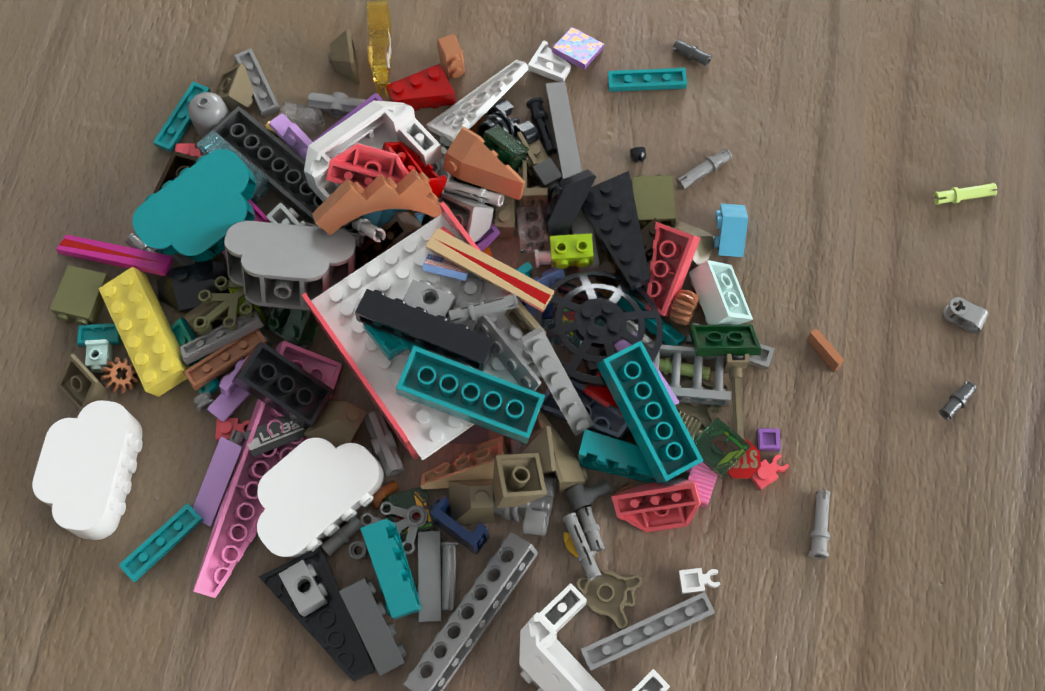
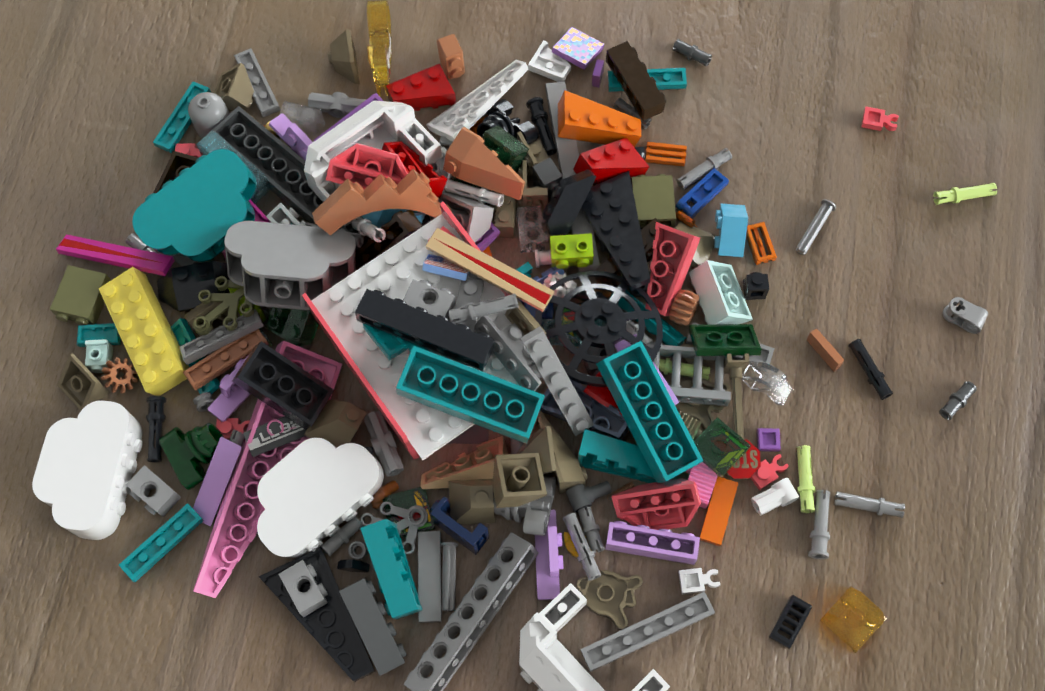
none -> light grey brick [126,465,181,517]
none -> black pin [146,396,166,463]
none -> dark green beam [159,423,223,490]
none -> black tile [337,559,370,573]
none -> lavender bracket [535,510,563,600]
none -> white gear [543,272,577,298]
none -> orange wedge [558,90,642,147]
none -> red wedge [573,138,649,184]
none -> medium lavender tile [592,59,604,87]
none -> lavender brick [605,521,700,565]
none -> dark brown brick [606,41,666,121]
none -> dark grey pin [613,98,652,130]
none -> orange tile [645,142,687,167]
none -> blue plate [675,168,729,219]
none -> orange piece [676,211,698,228]
none -> orange tile [700,476,739,546]
none -> clear brick [742,361,793,406]
none -> black brick [743,272,769,300]
none -> orange tile [746,222,777,265]
none -> white piece [751,478,799,516]
none -> black slope [769,595,813,649]
none -> light grey axle [796,199,836,255]
none -> yellowish green pin [796,445,816,513]
none -> clear yellow slope [820,586,887,653]
none -> light grey pin [834,491,905,518]
none -> black pin [848,339,893,400]
none -> coral plate [861,107,899,131]

